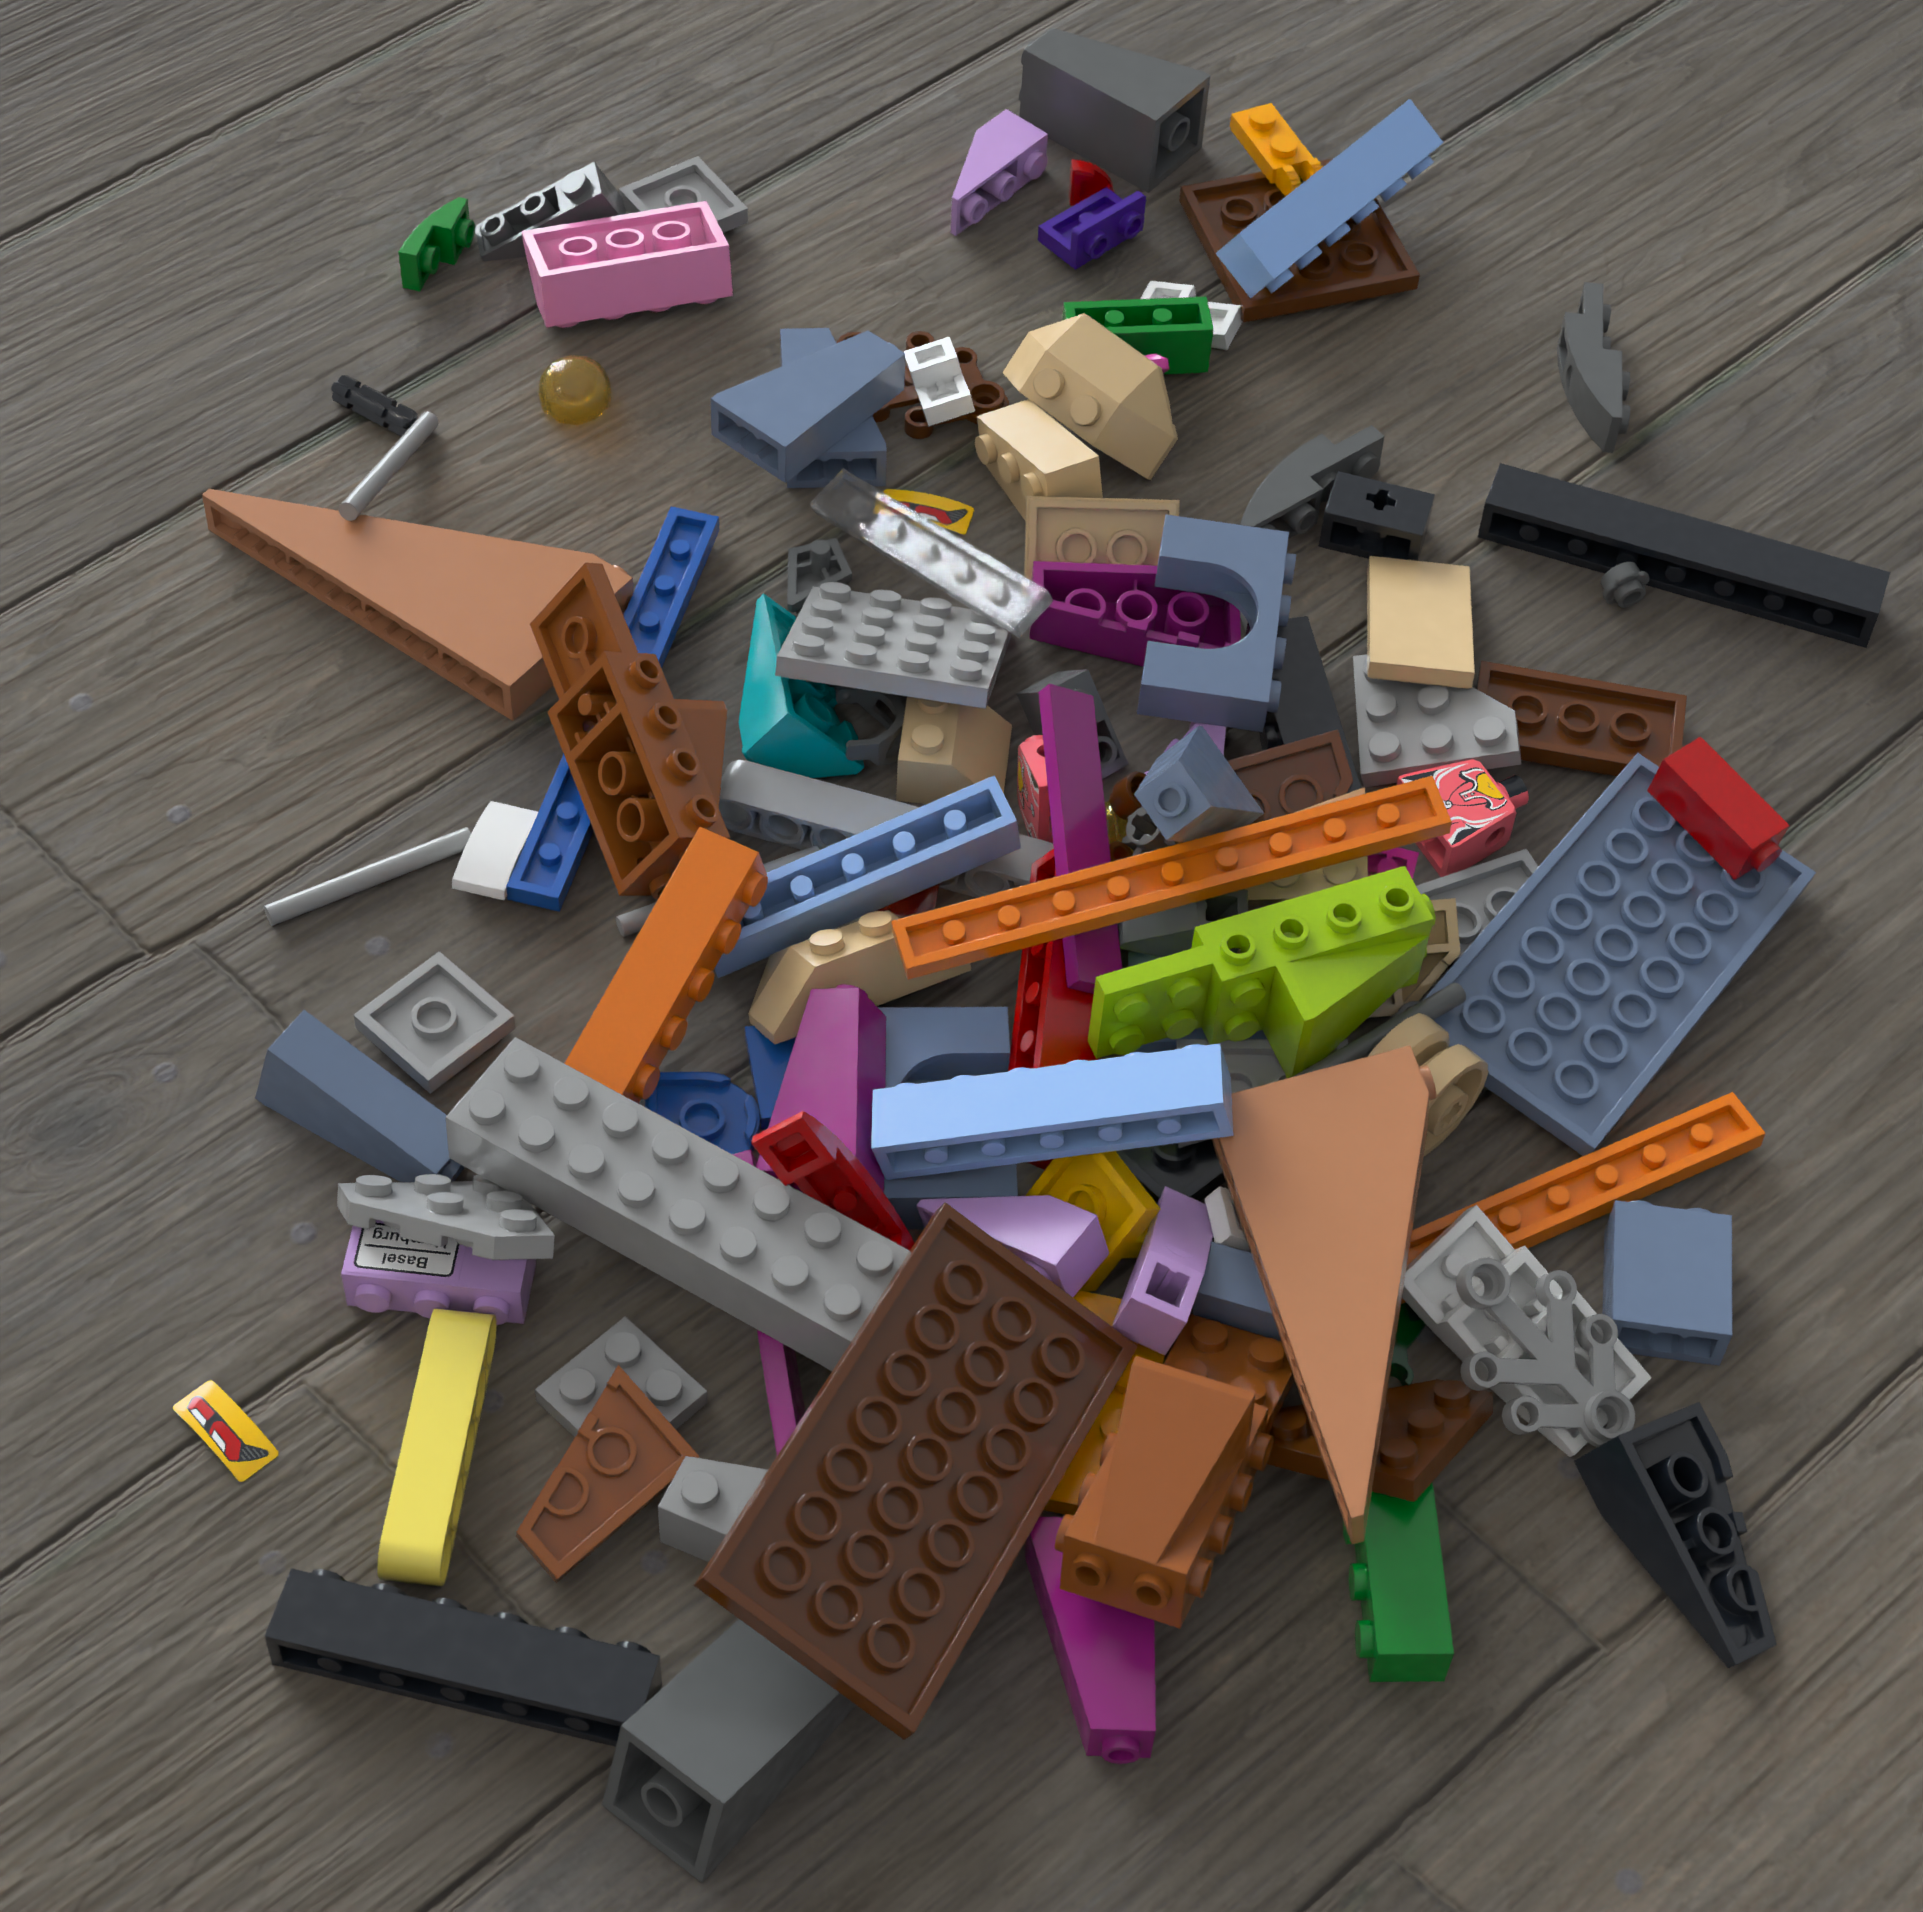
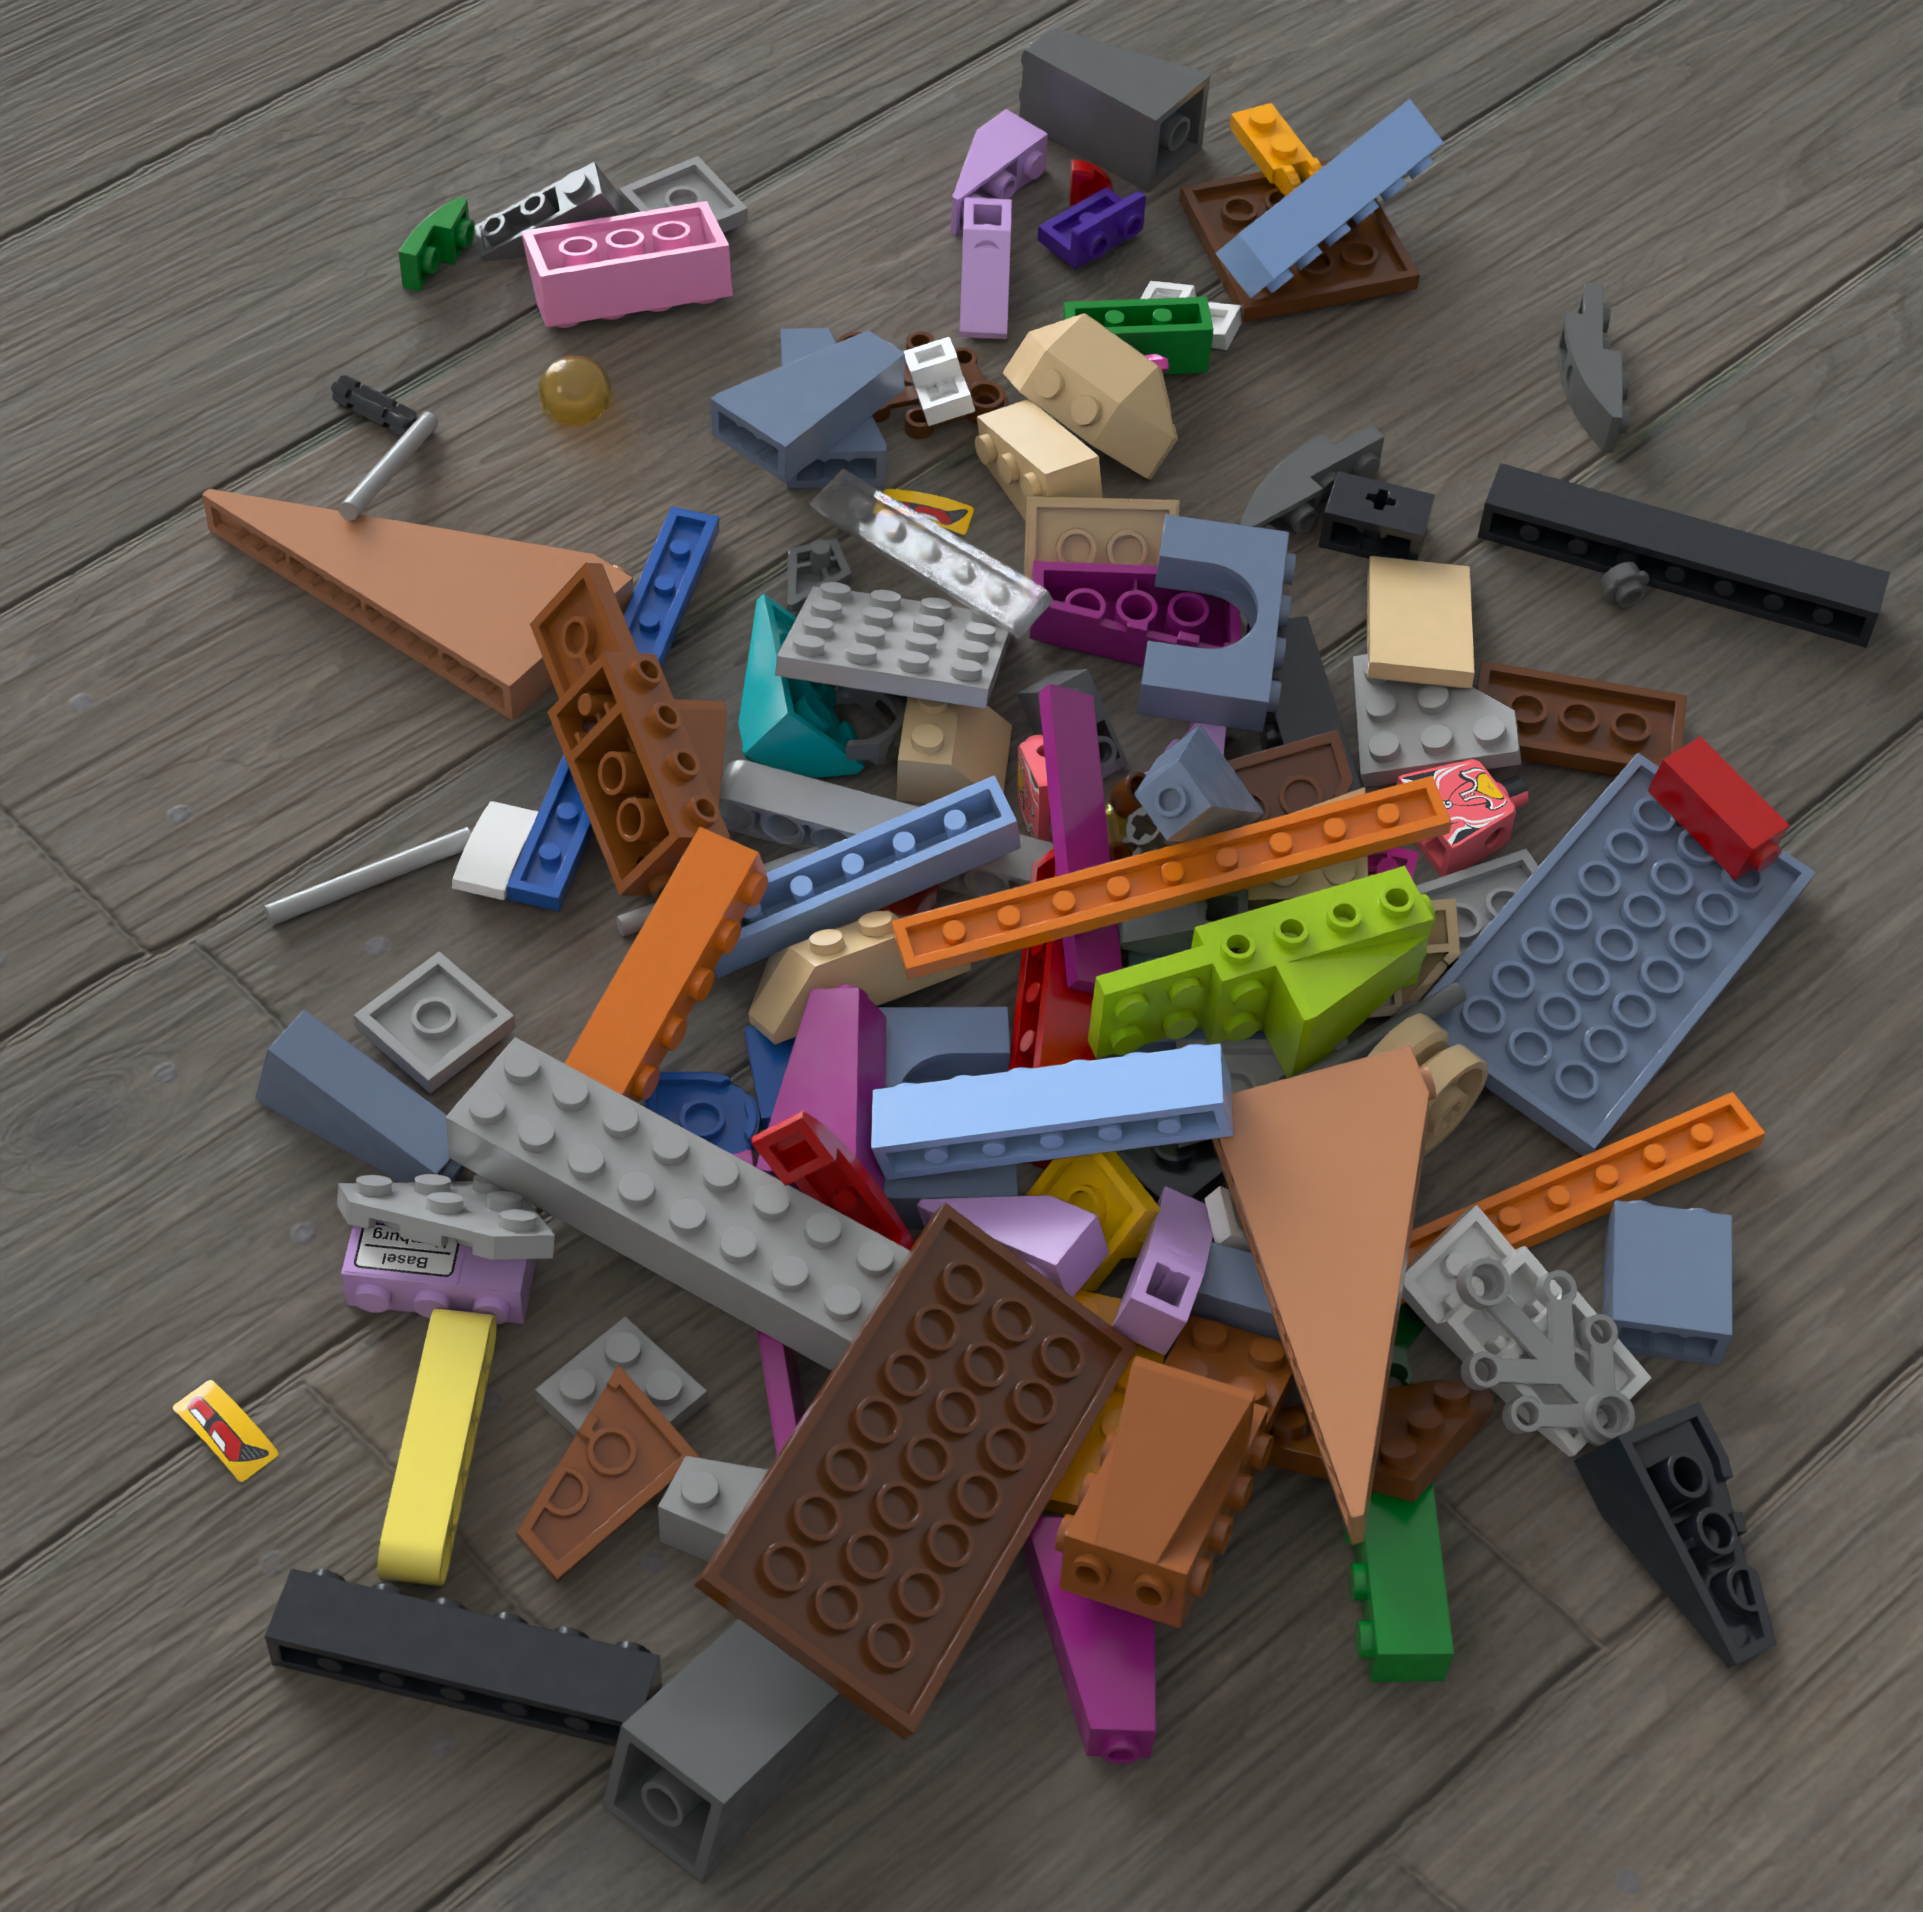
none -> lavender slope [959,197,1012,339]

